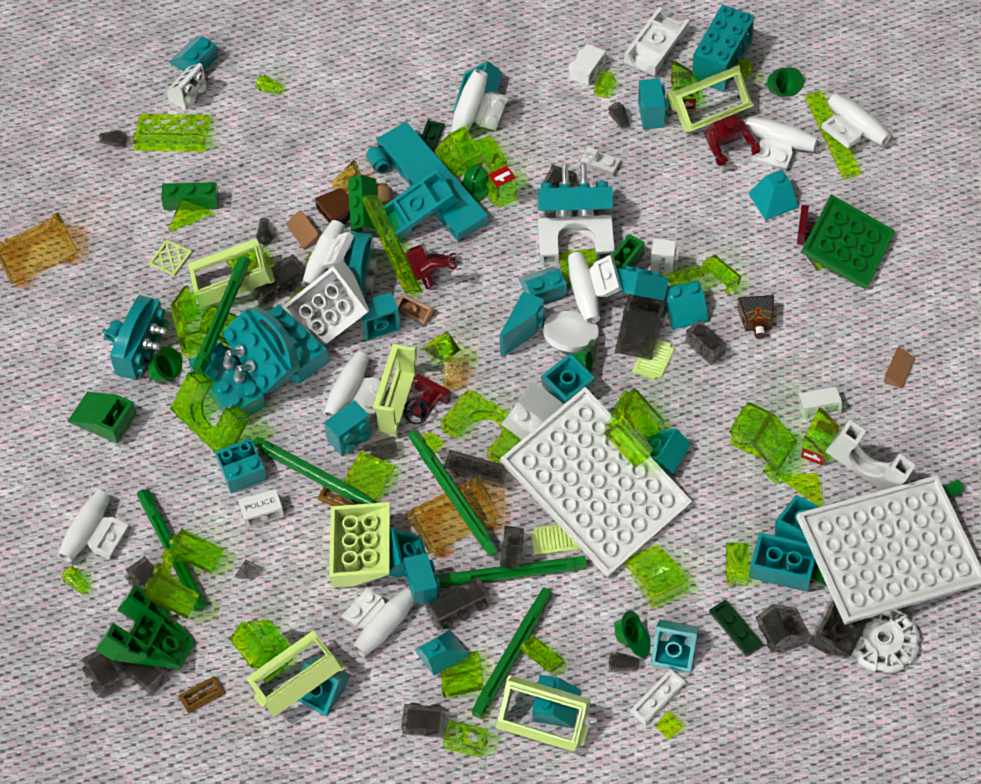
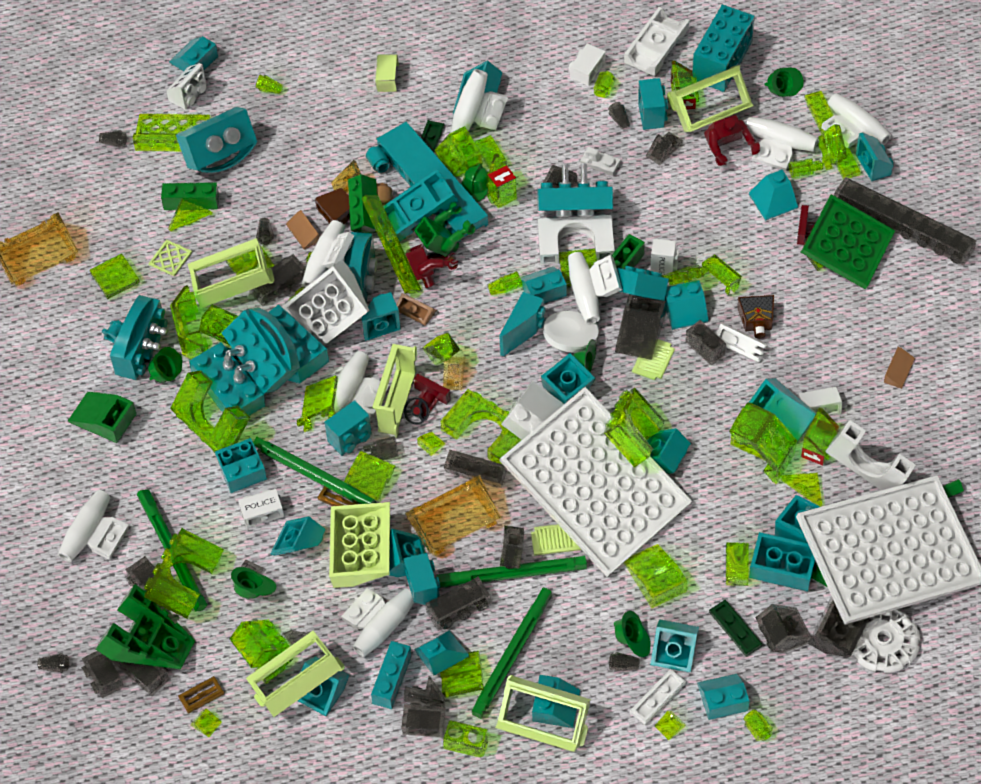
clear neon green cone [61,566,90,595] -> none
green piece [192,257,251,374] -> none
green piece [407,430,500,557] -> none
clear neon green plate [520,636,565,673] -> none
clear neon green cone [735,58,753,83] -> none
none -> clear smoke cone [37,653,69,673]
none -> clear neon green plate [89,253,140,299]
none -> teal piece [176,107,257,173]
none -> clear neon green slope [190,708,221,738]
none -> green piece [231,567,277,599]
none -> teal slope [270,516,326,556]
none -> clear neon green flag [297,375,338,432]
none -> teal brick [371,641,412,710]
none -> yellowish green piece [375,54,399,92]
none -> clear smoke slope [404,676,446,709]
none -> green torso [414,202,476,256]
none -> clear neon green hinge [487,271,523,295]
none -> clear smoke slope [646,132,683,166]
none -> teal slope [697,673,750,720]
none -> white hinge [714,323,767,362]
none -> clear neon green brick [743,709,773,741]
none -> teal slope [744,378,818,445]
none -> clear neon green hinge [789,158,823,178]
none -> clear neon green plate [818,124,847,170]
none -> clear smoke brick [834,177,977,266]
none -> teal slope [856,132,894,182]

